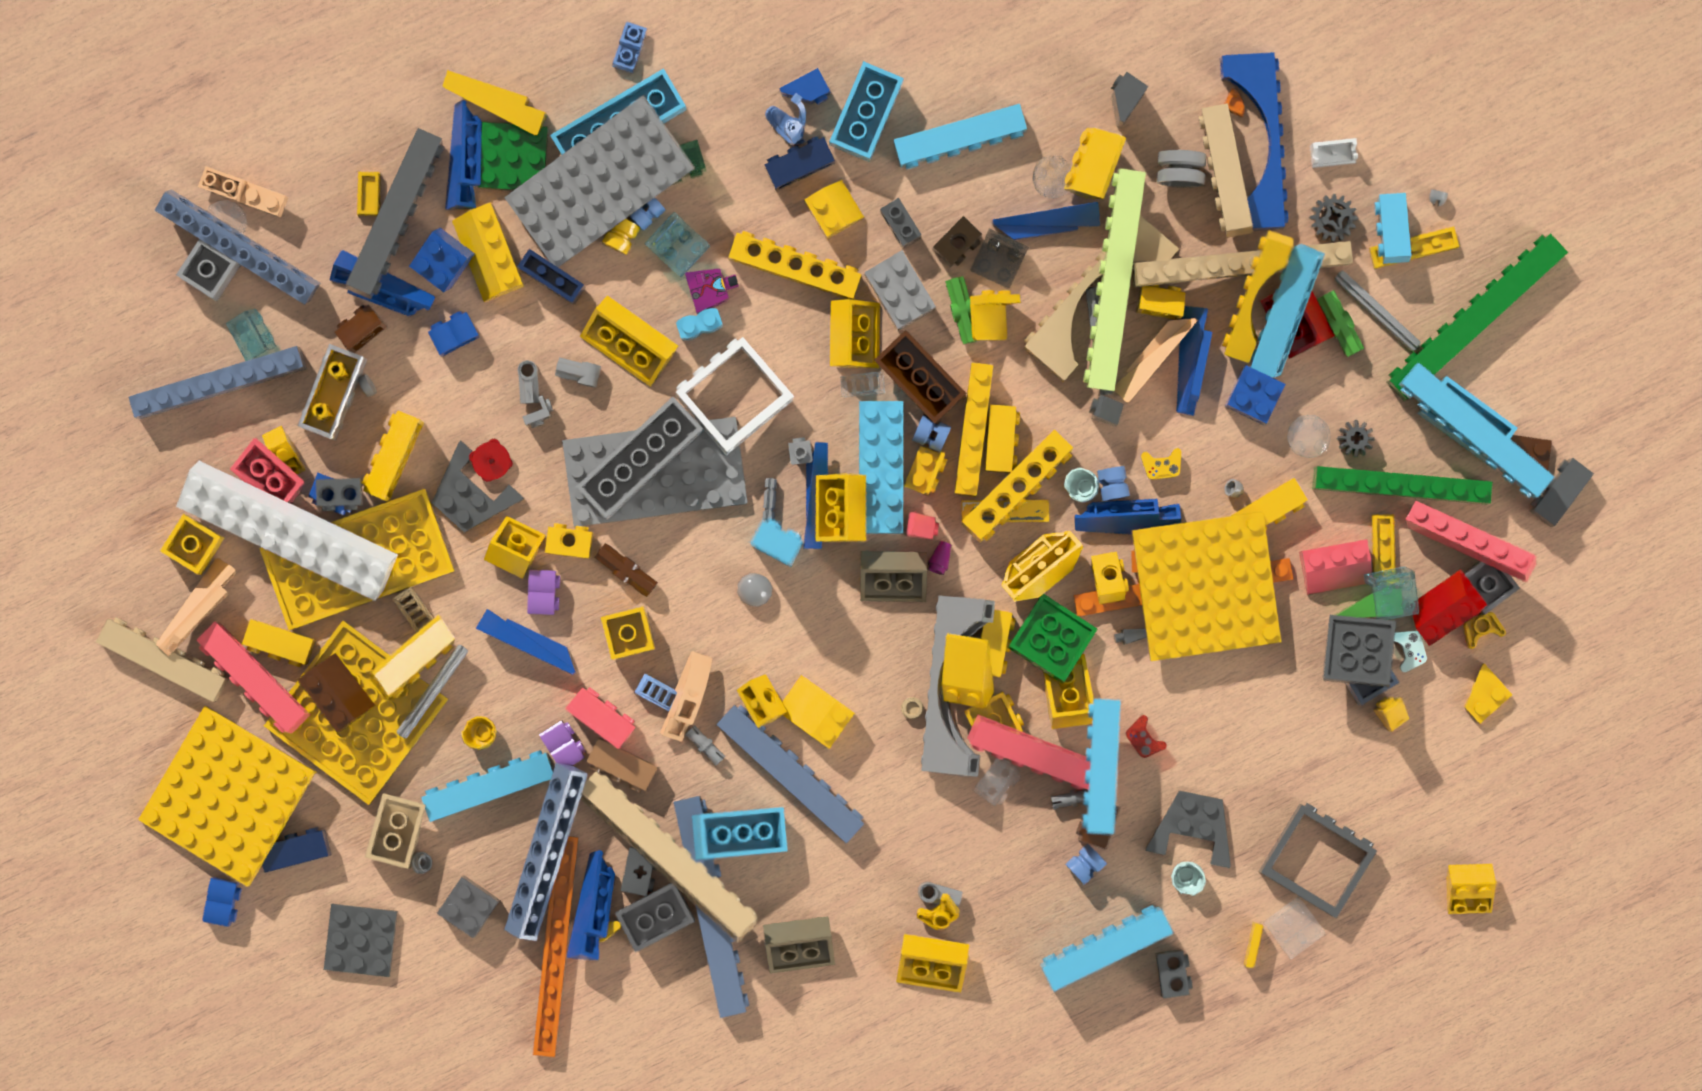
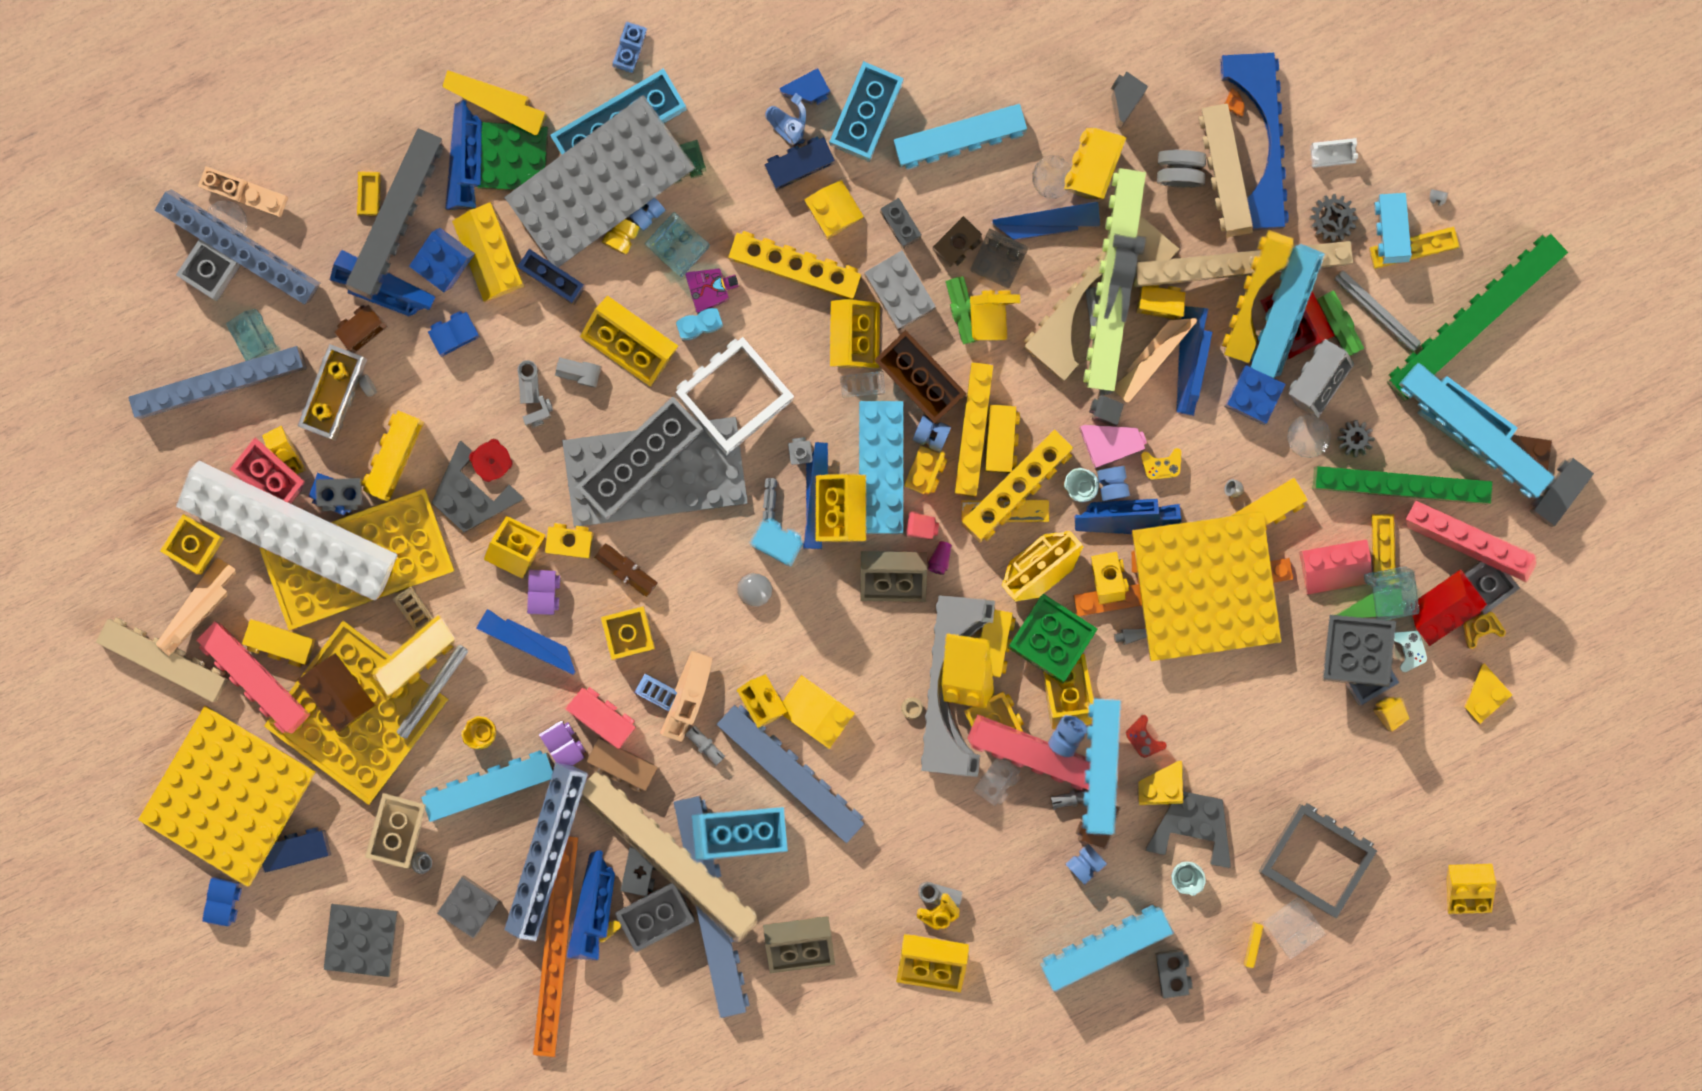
none -> medium blue wheel [1048,715,1088,757]
none -> bright pink slope [1079,425,1147,468]
none -> dark grey flag [1104,234,1146,322]
none -> yellow wing [1138,761,1183,805]
none -> light grey brick [1289,339,1354,418]

